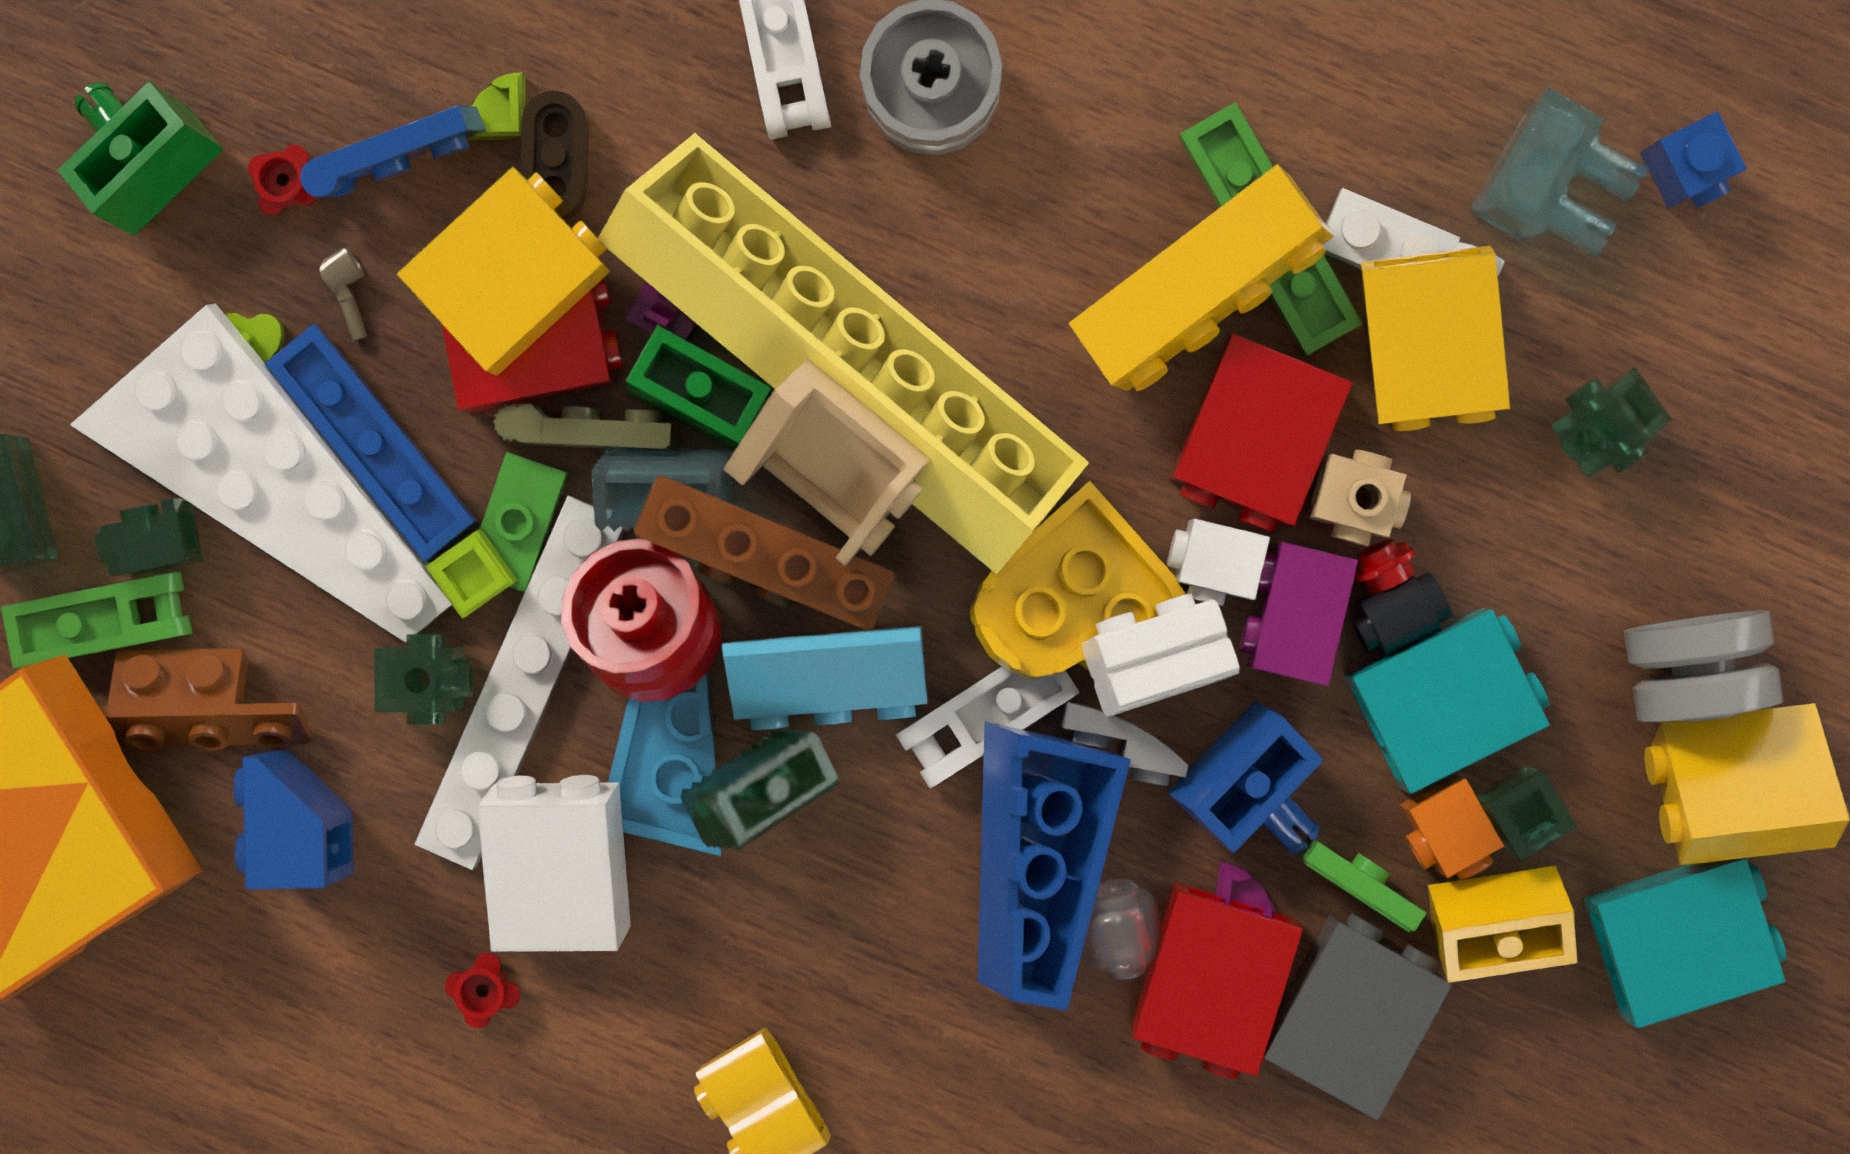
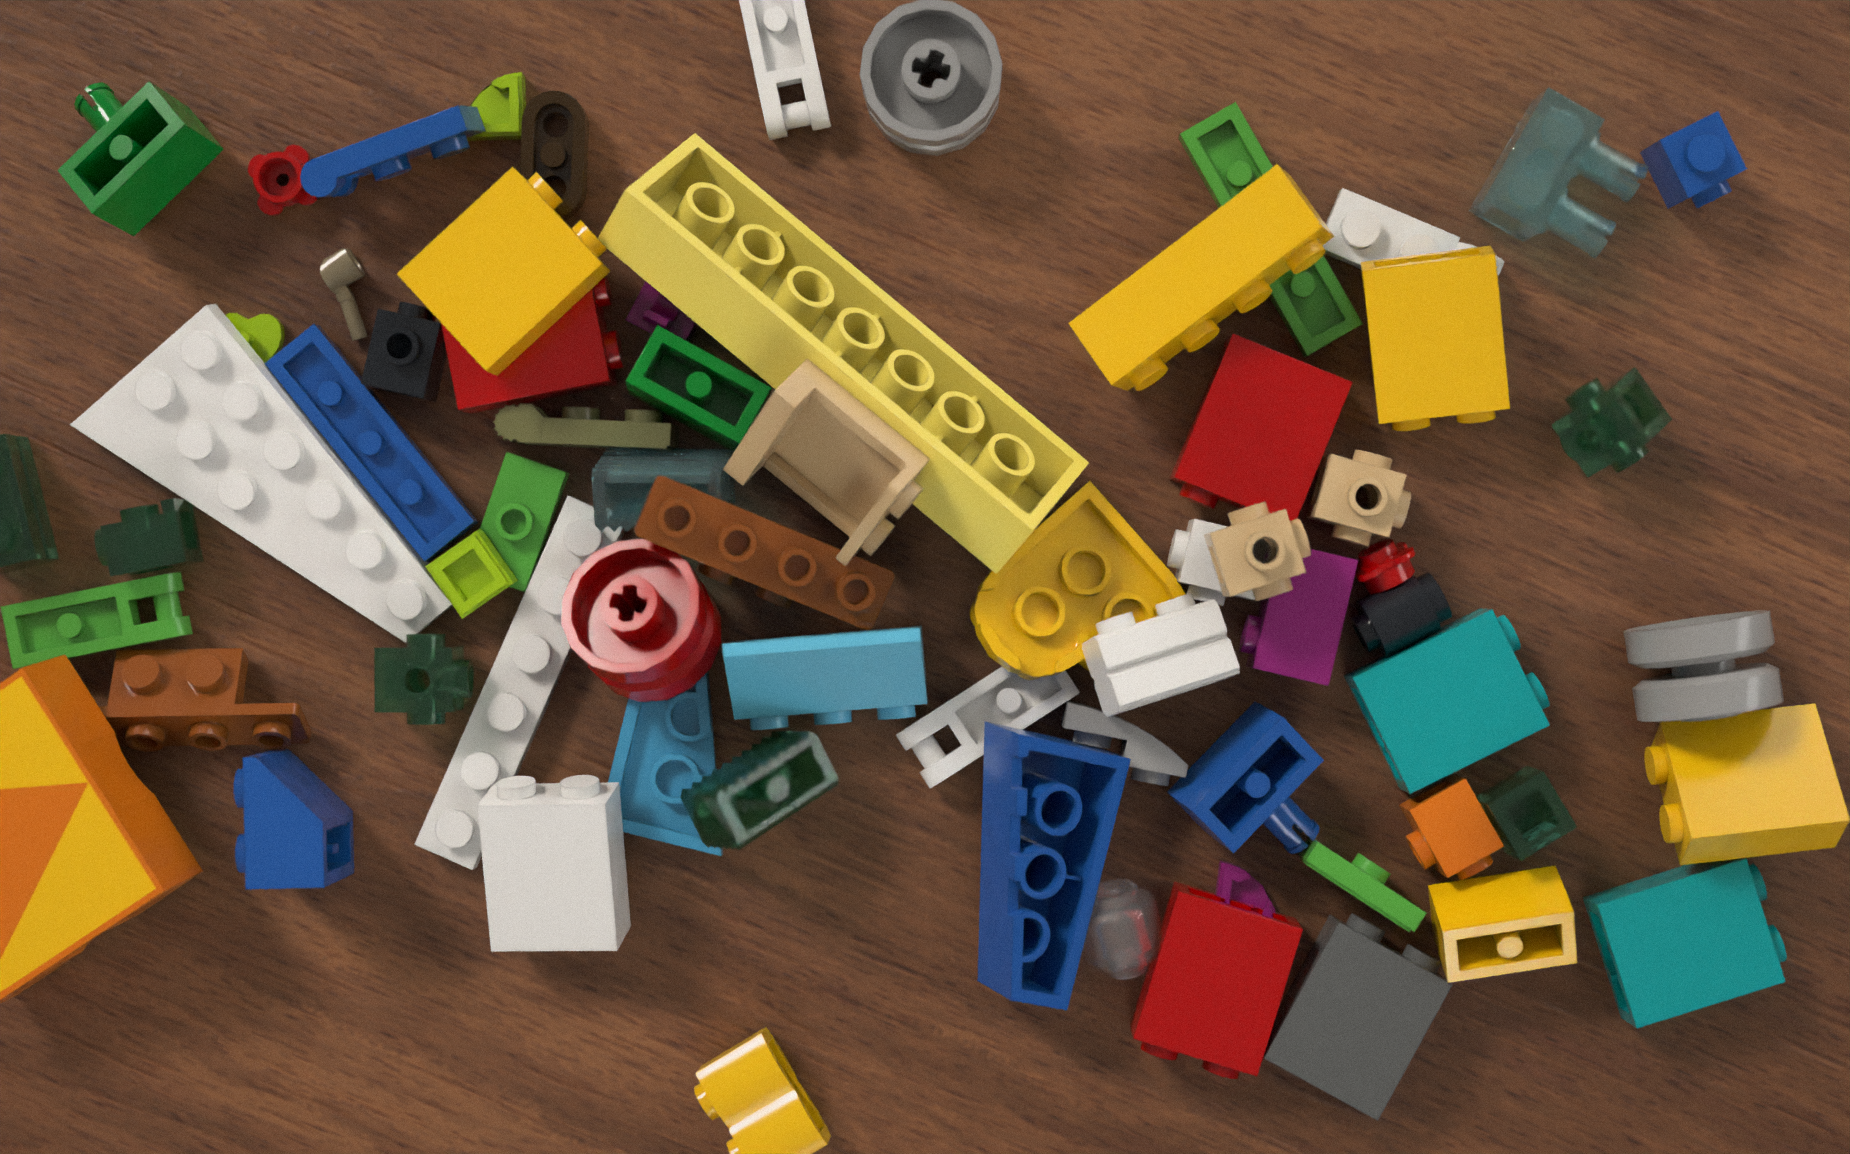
red plate [445,952,521,1028] -> none
none -> black brick [361,302,447,402]
none -> tan brick [1204,502,1311,601]

